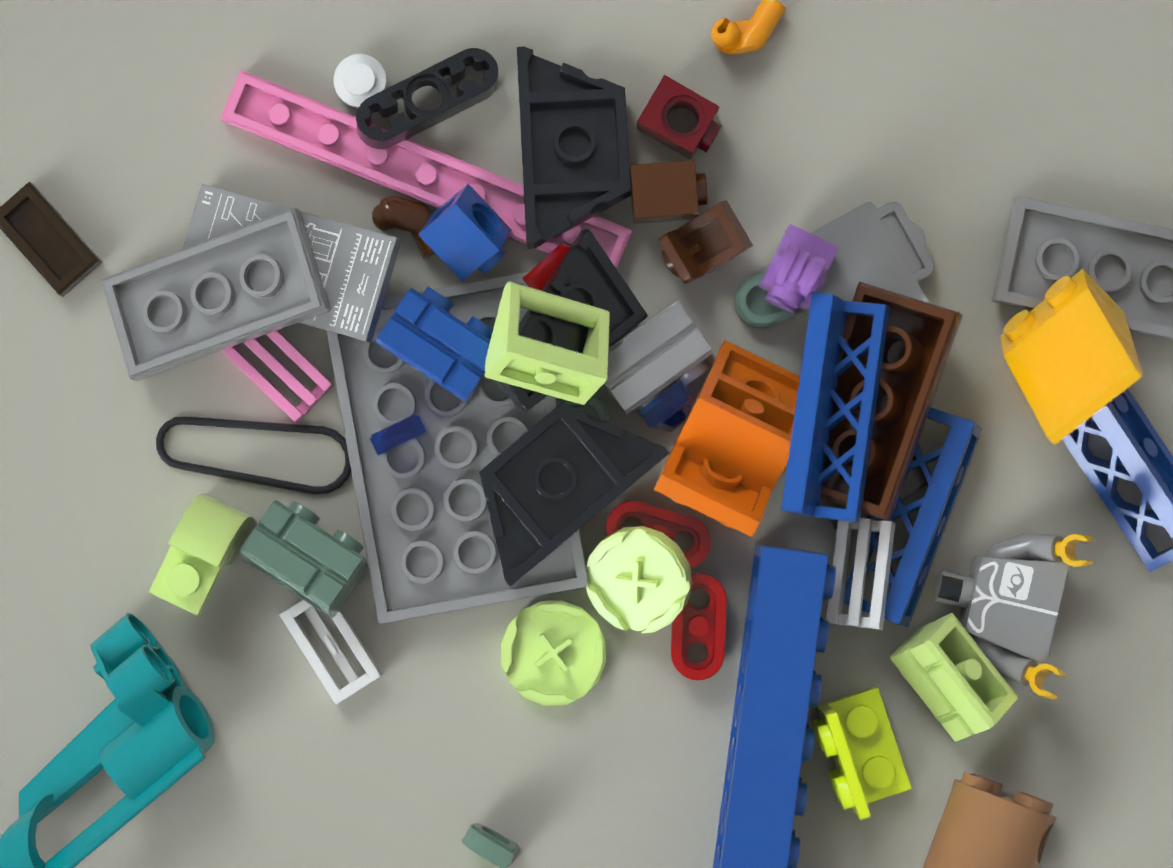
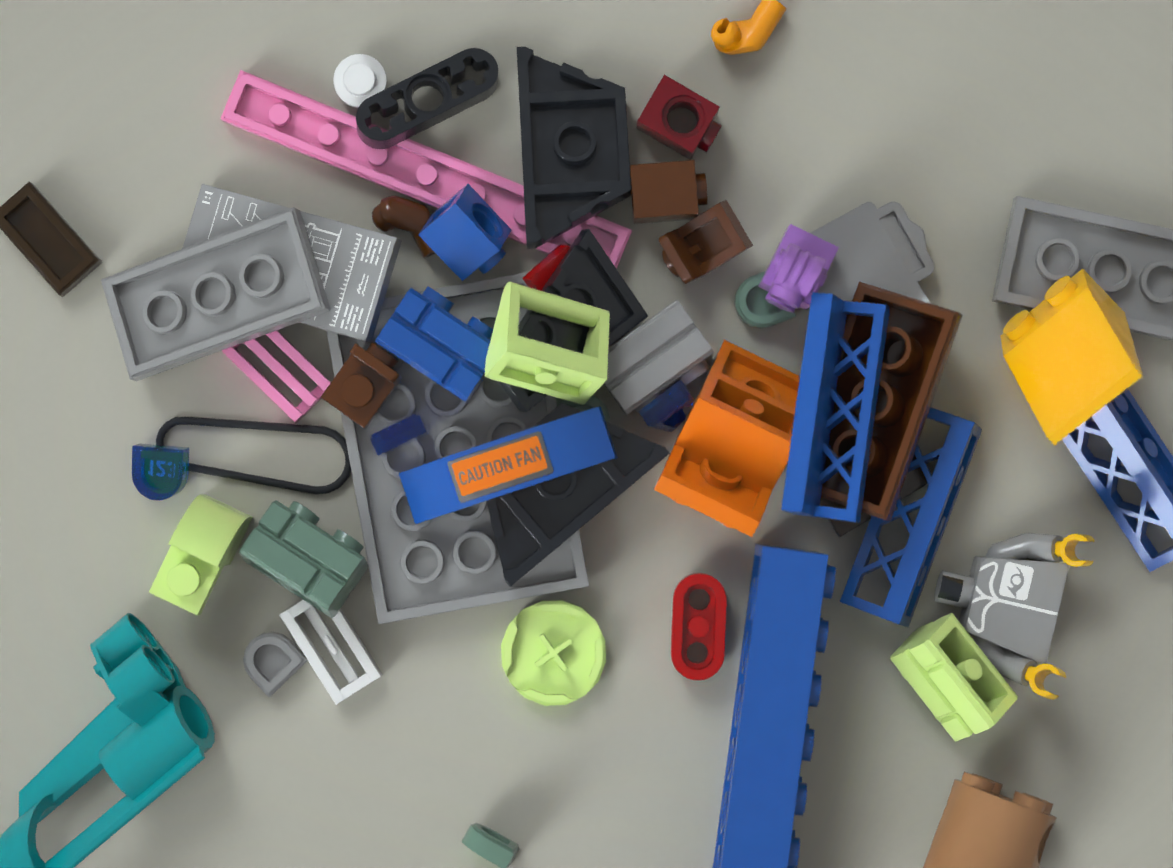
yellowish green tile [586,526,693,633] -> none
red plate [606,501,711,568] -> none
neon yellow bracket [811,686,912,820] -> none
white tile [826,518,896,630] -> none
none -> tile [132,444,189,500]
none -> light grey tile [243,632,308,697]
none -> reddish brown bracket [321,342,403,429]
none -> blue slope [399,406,618,524]

